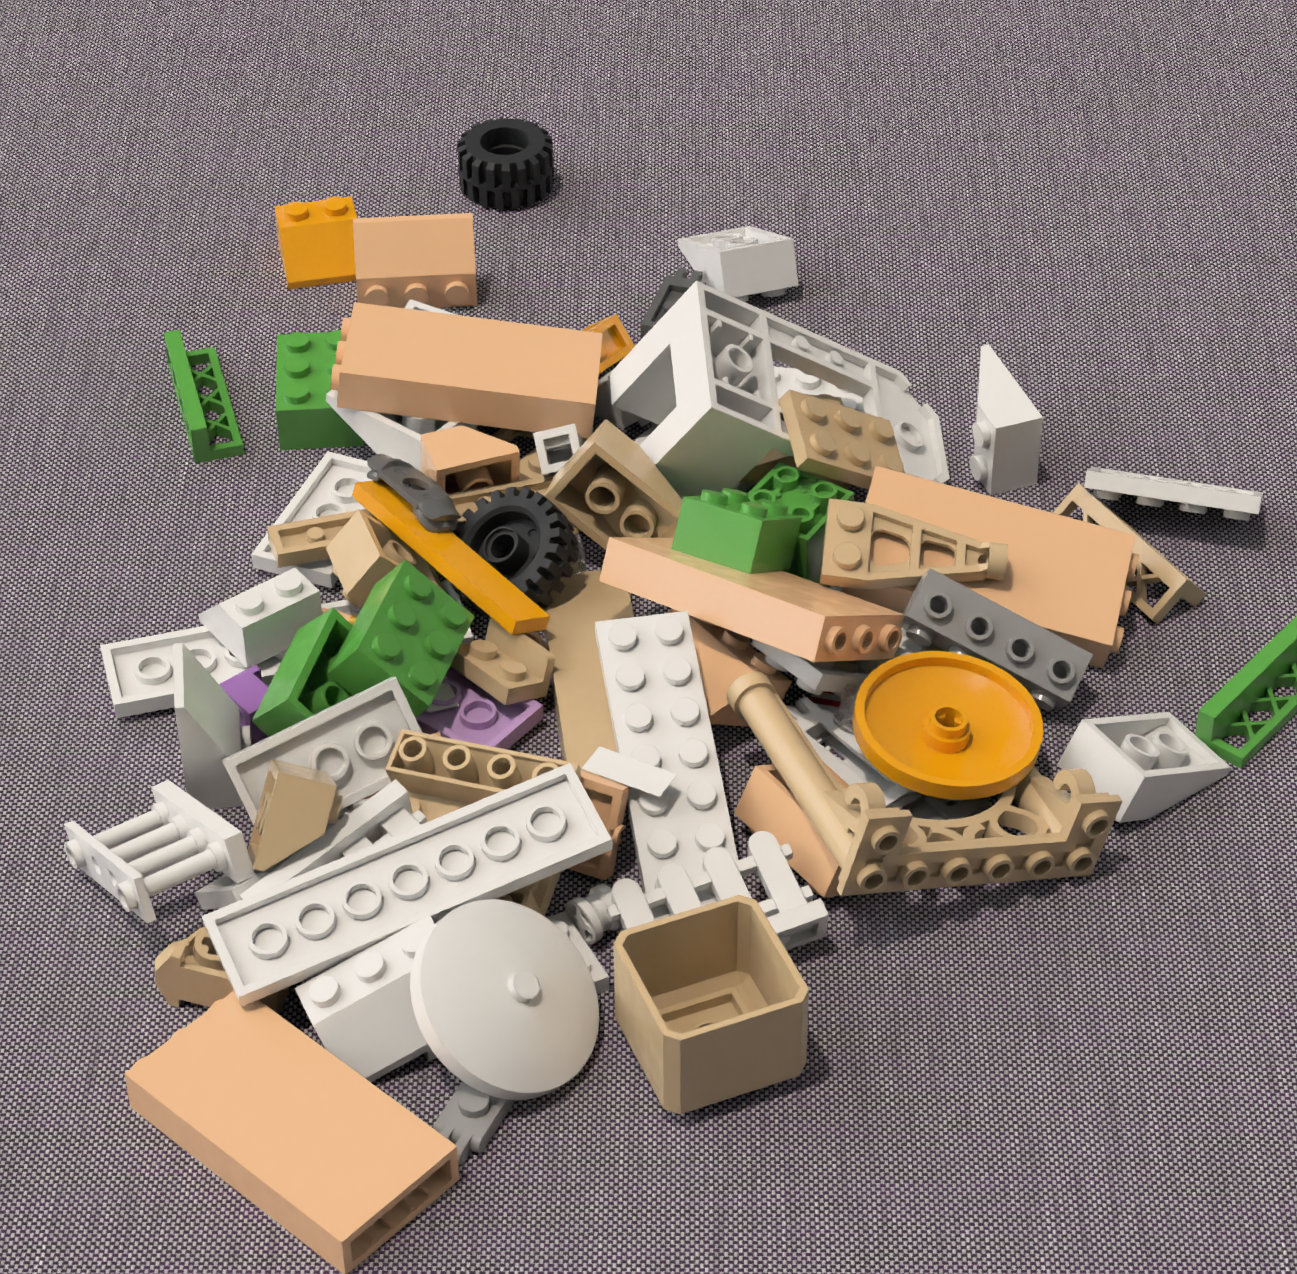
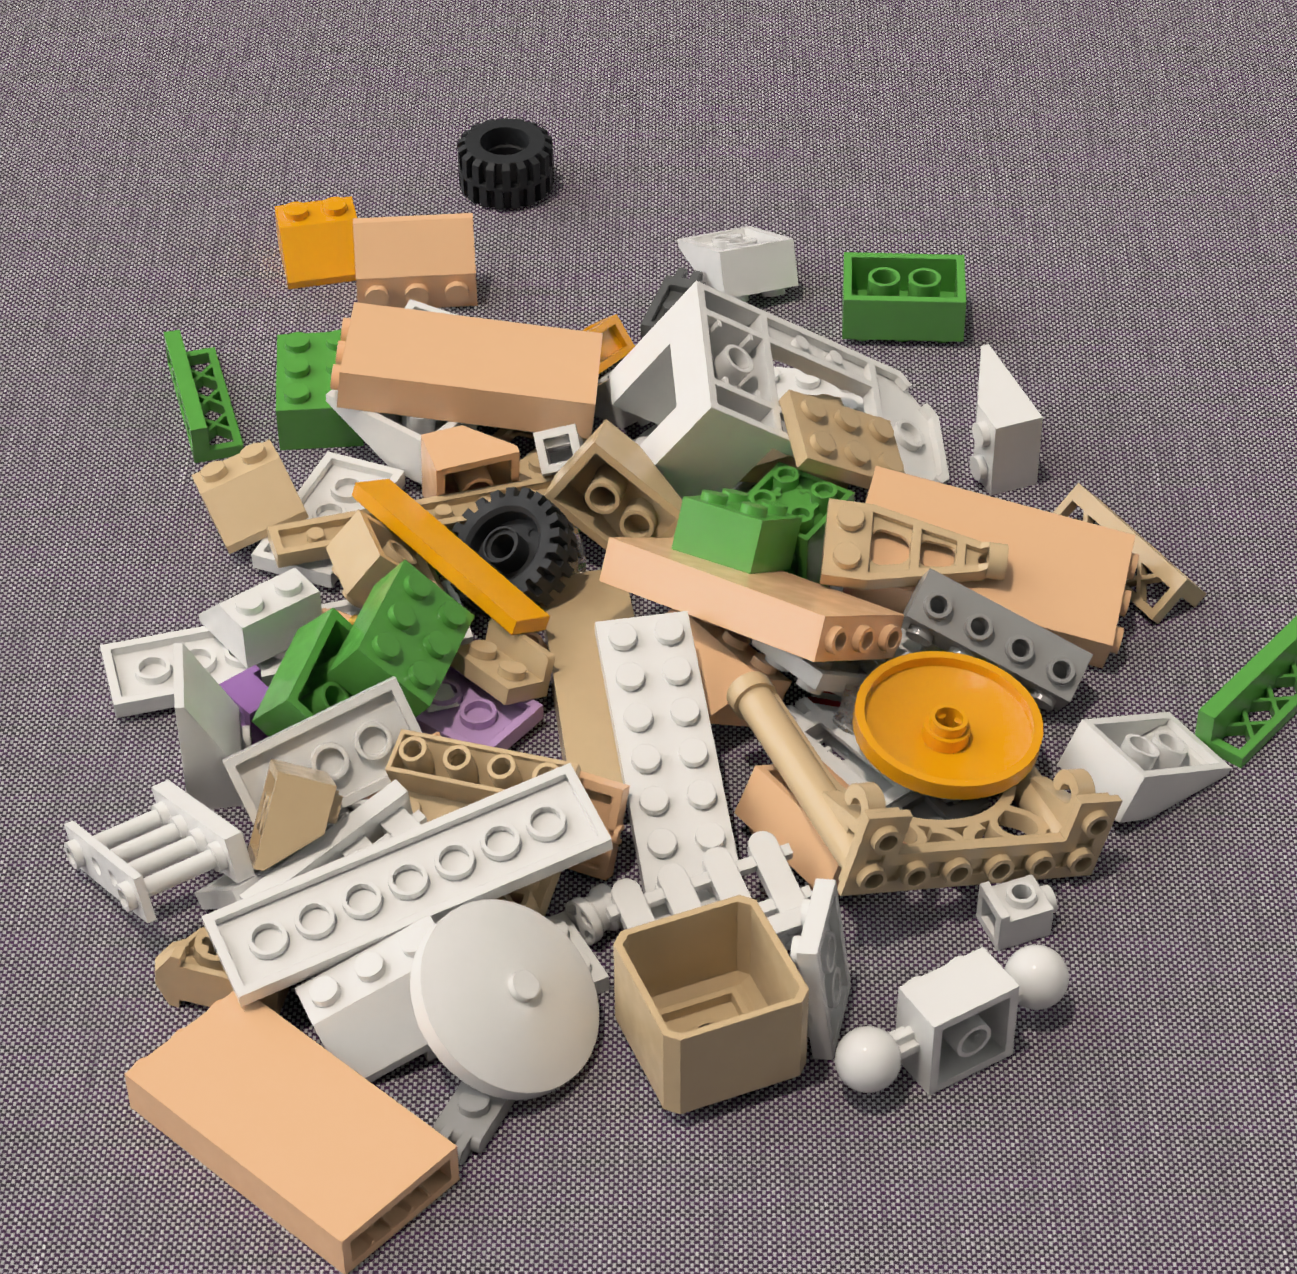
dark grey piece [367,454,462,533] -> none
white sticker [582,746,677,797] -> none
white plate [1084,467,1263,521] -> none
none -> tan slope [191,439,309,554]
none -> white plate [791,878,851,1060]
none -> white brick [835,945,1069,1096]
none -> bright green brick [842,252,966,343]
none -> white brick [976,874,1057,951]

